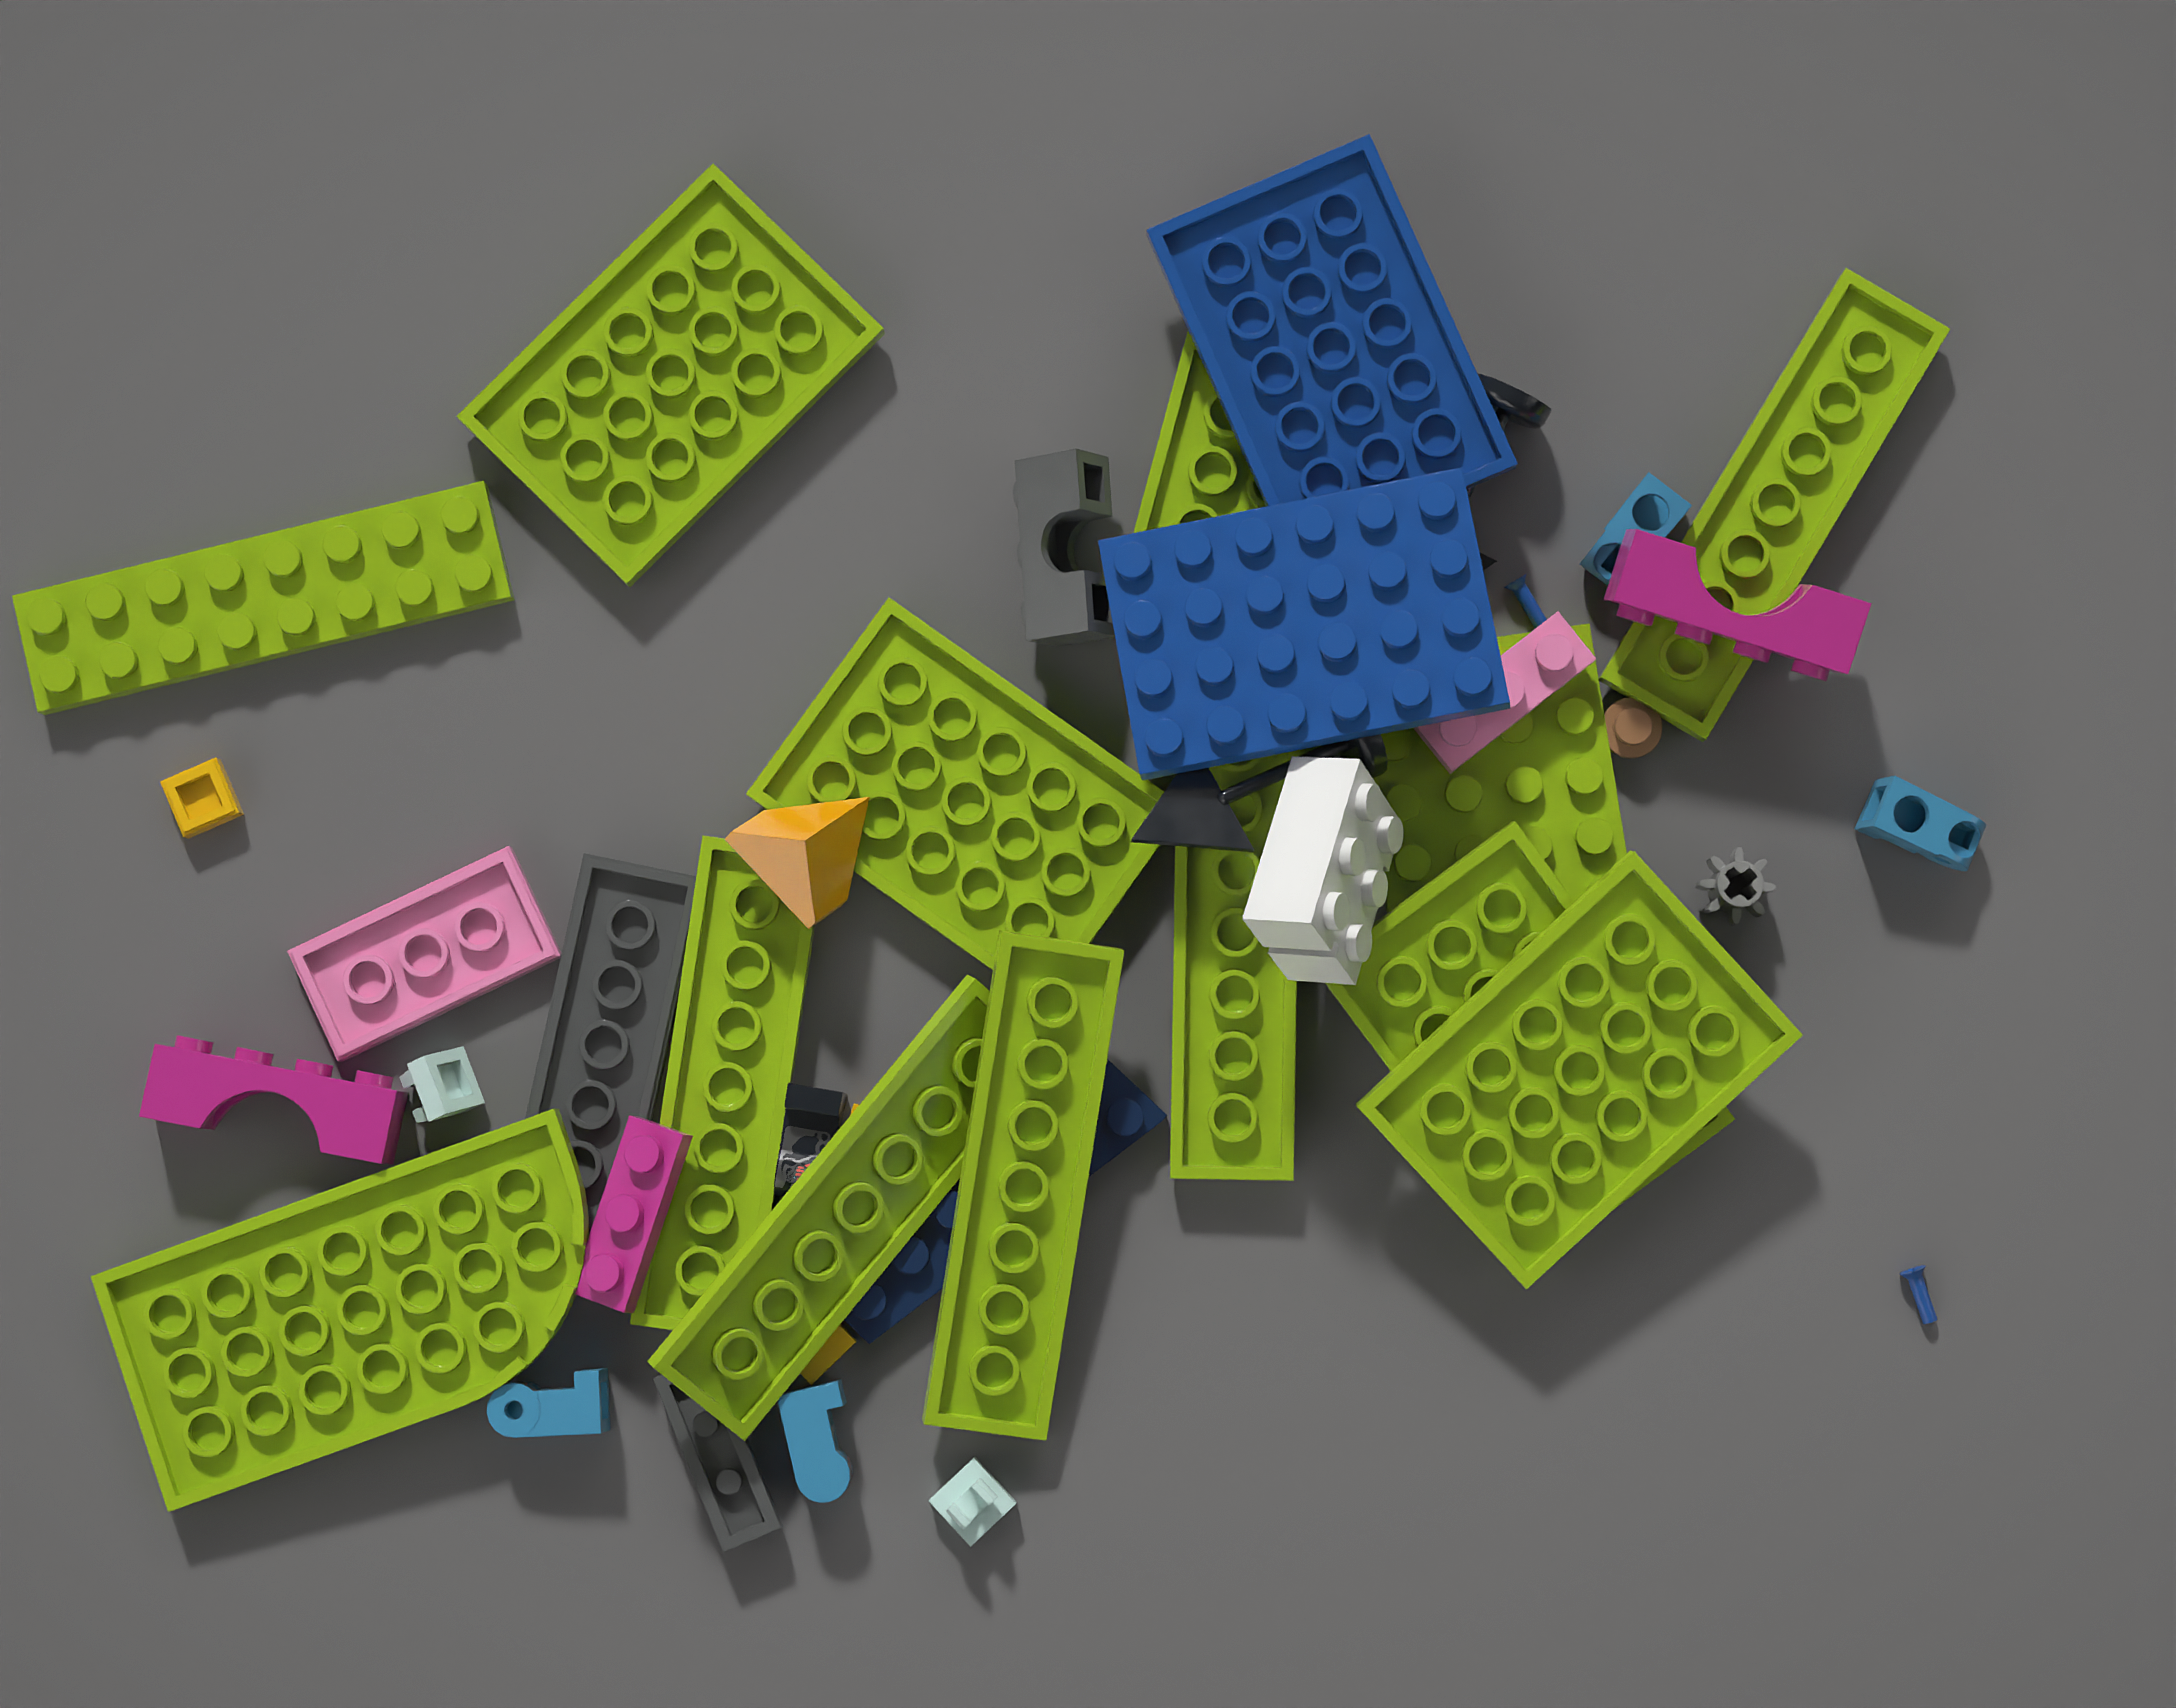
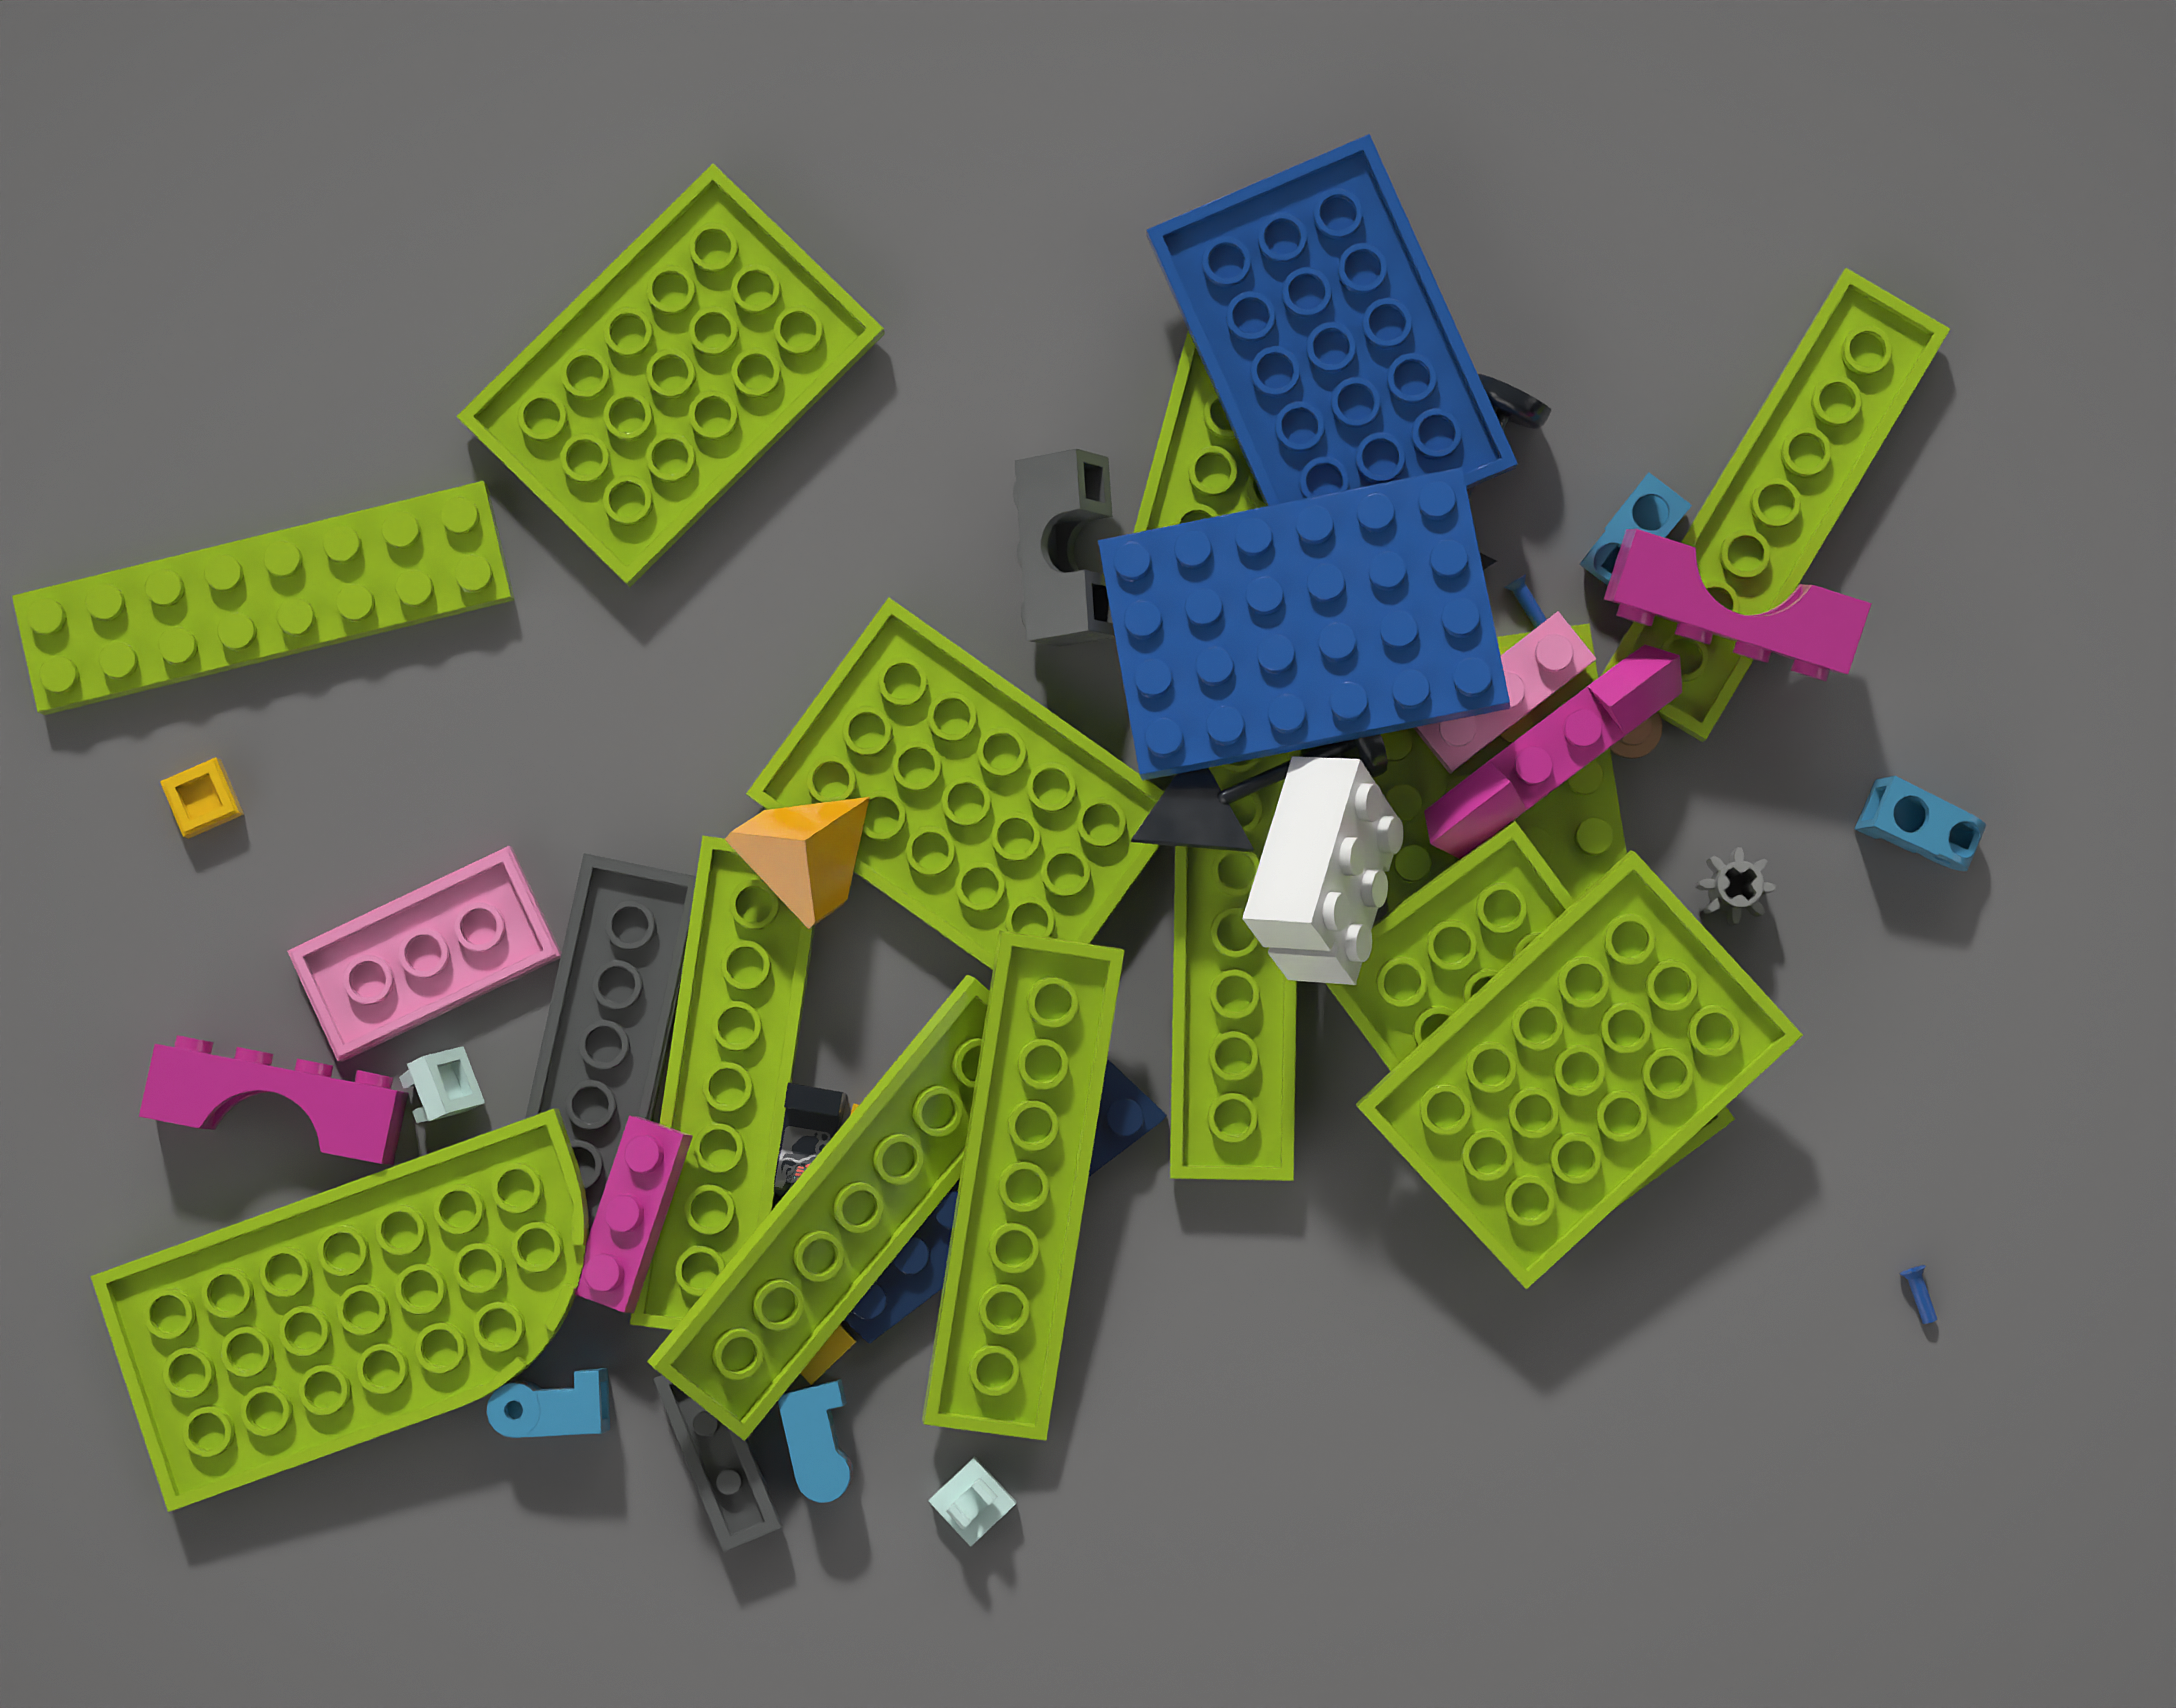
none -> dark pink brick [1424,644,1682,859]

